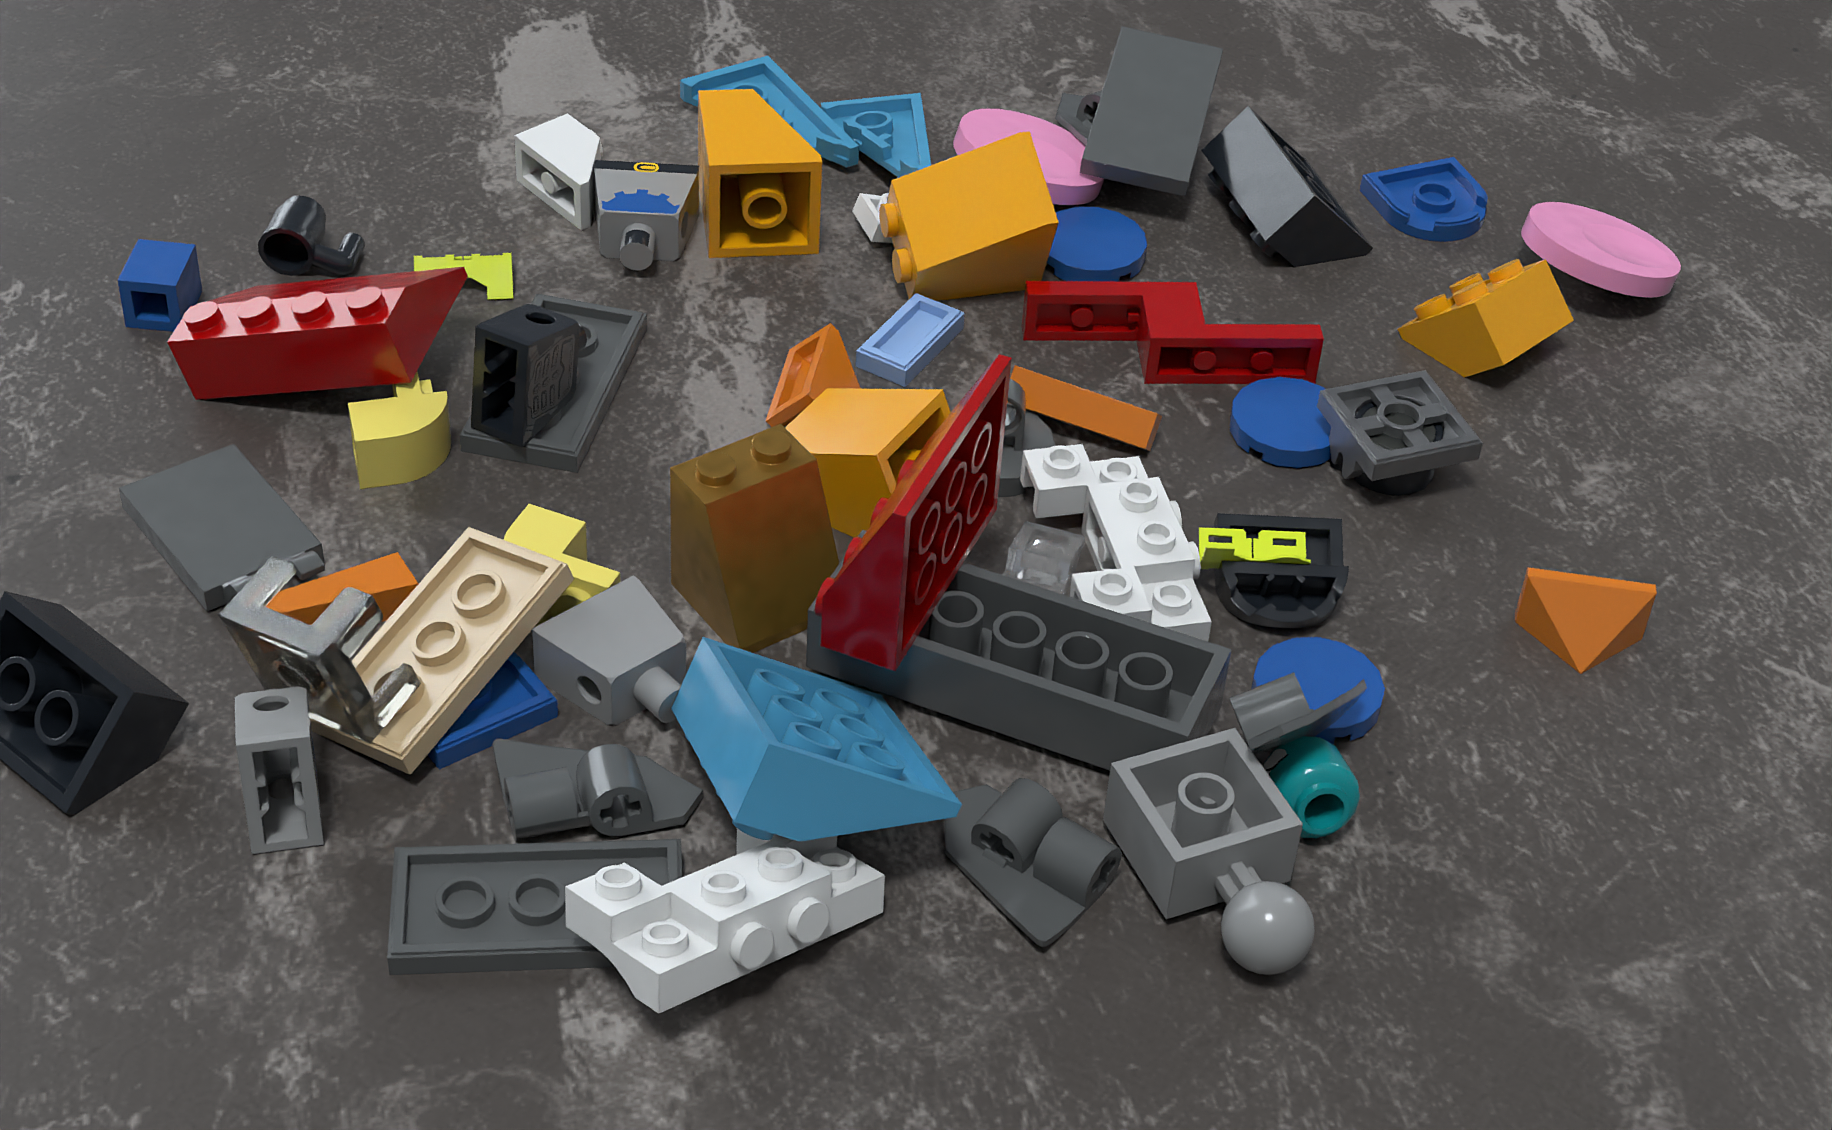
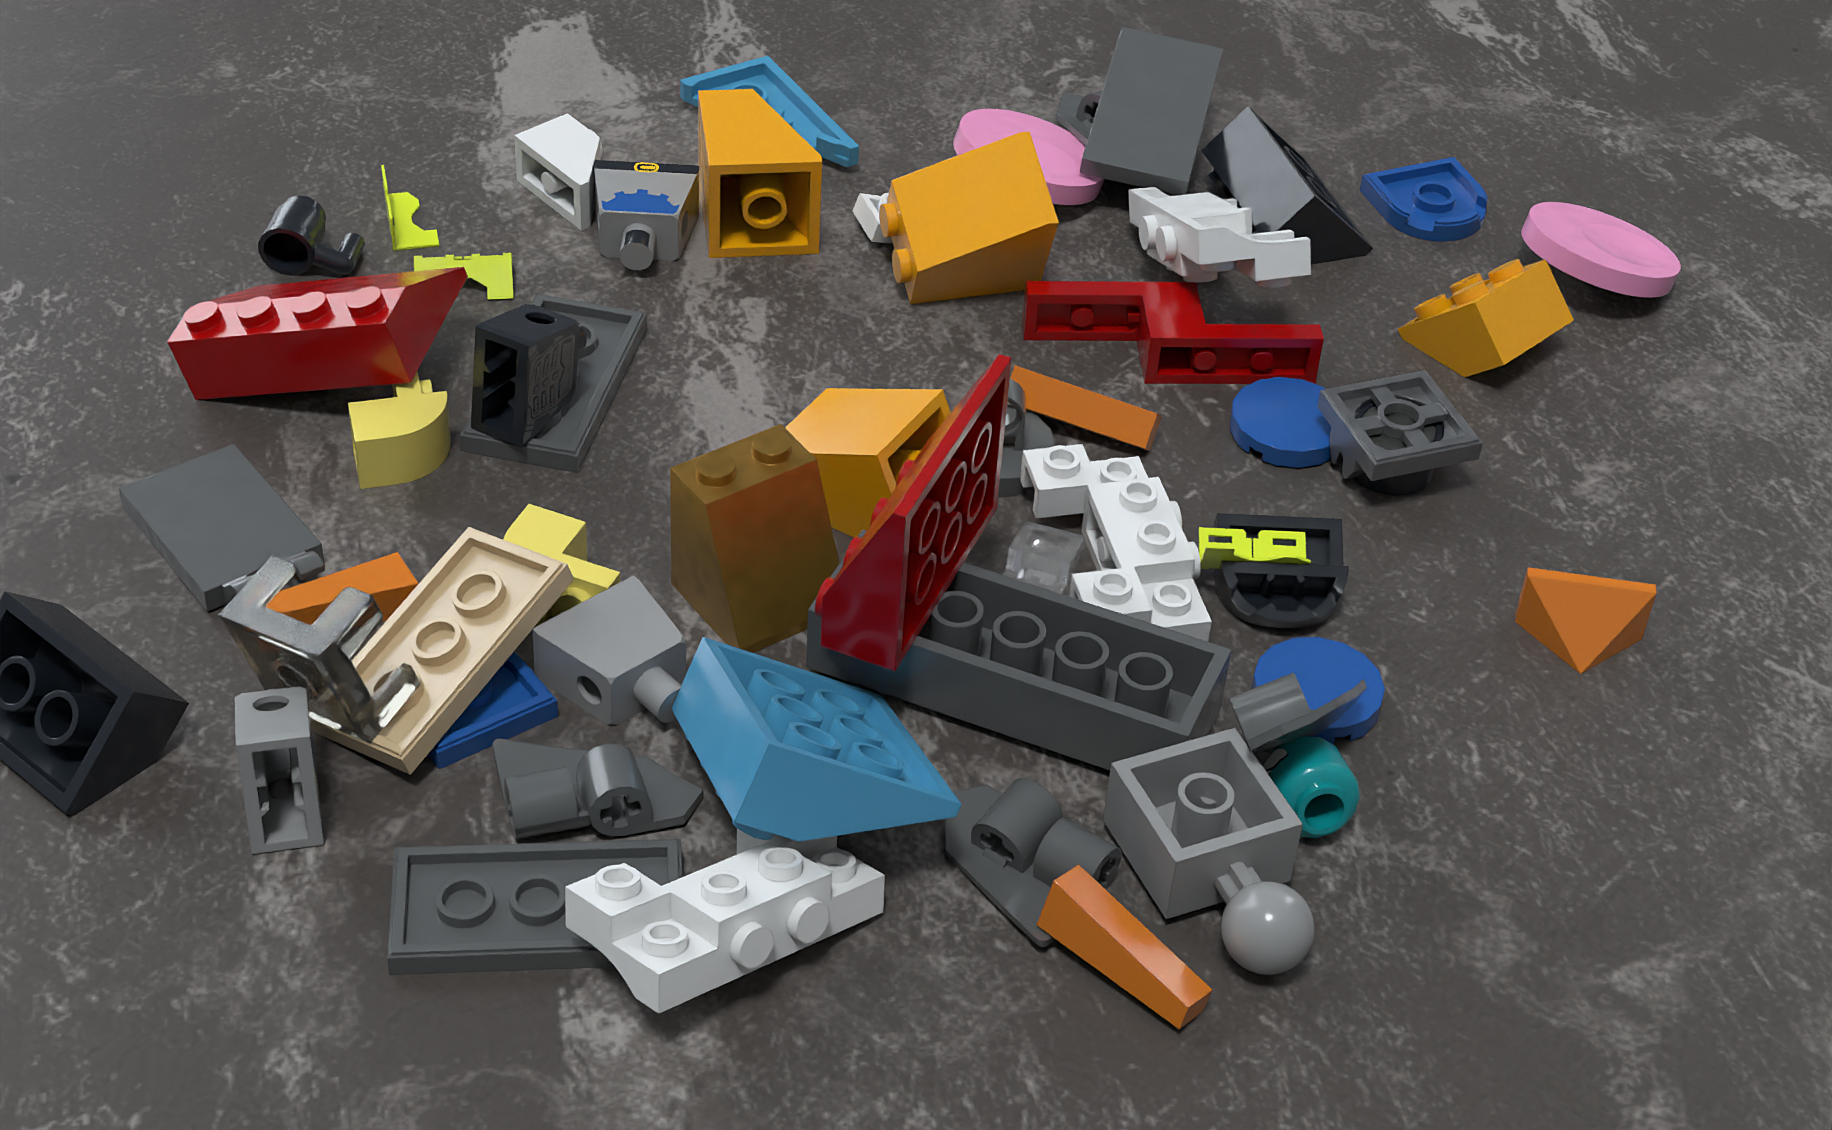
blue brick [117,239,202,332] -> none
orange slope [765,323,861,427] -> none
dark azure wing [821,93,931,178] -> none
light blue tile [855,293,965,387] -> none
blue tile [1047,207,1147,282] -> none
none -> neon yellow piece [381,164,439,251]
none -> orange piece [1036,865,1212,1029]
none -> white bracket [1128,187,1311,288]

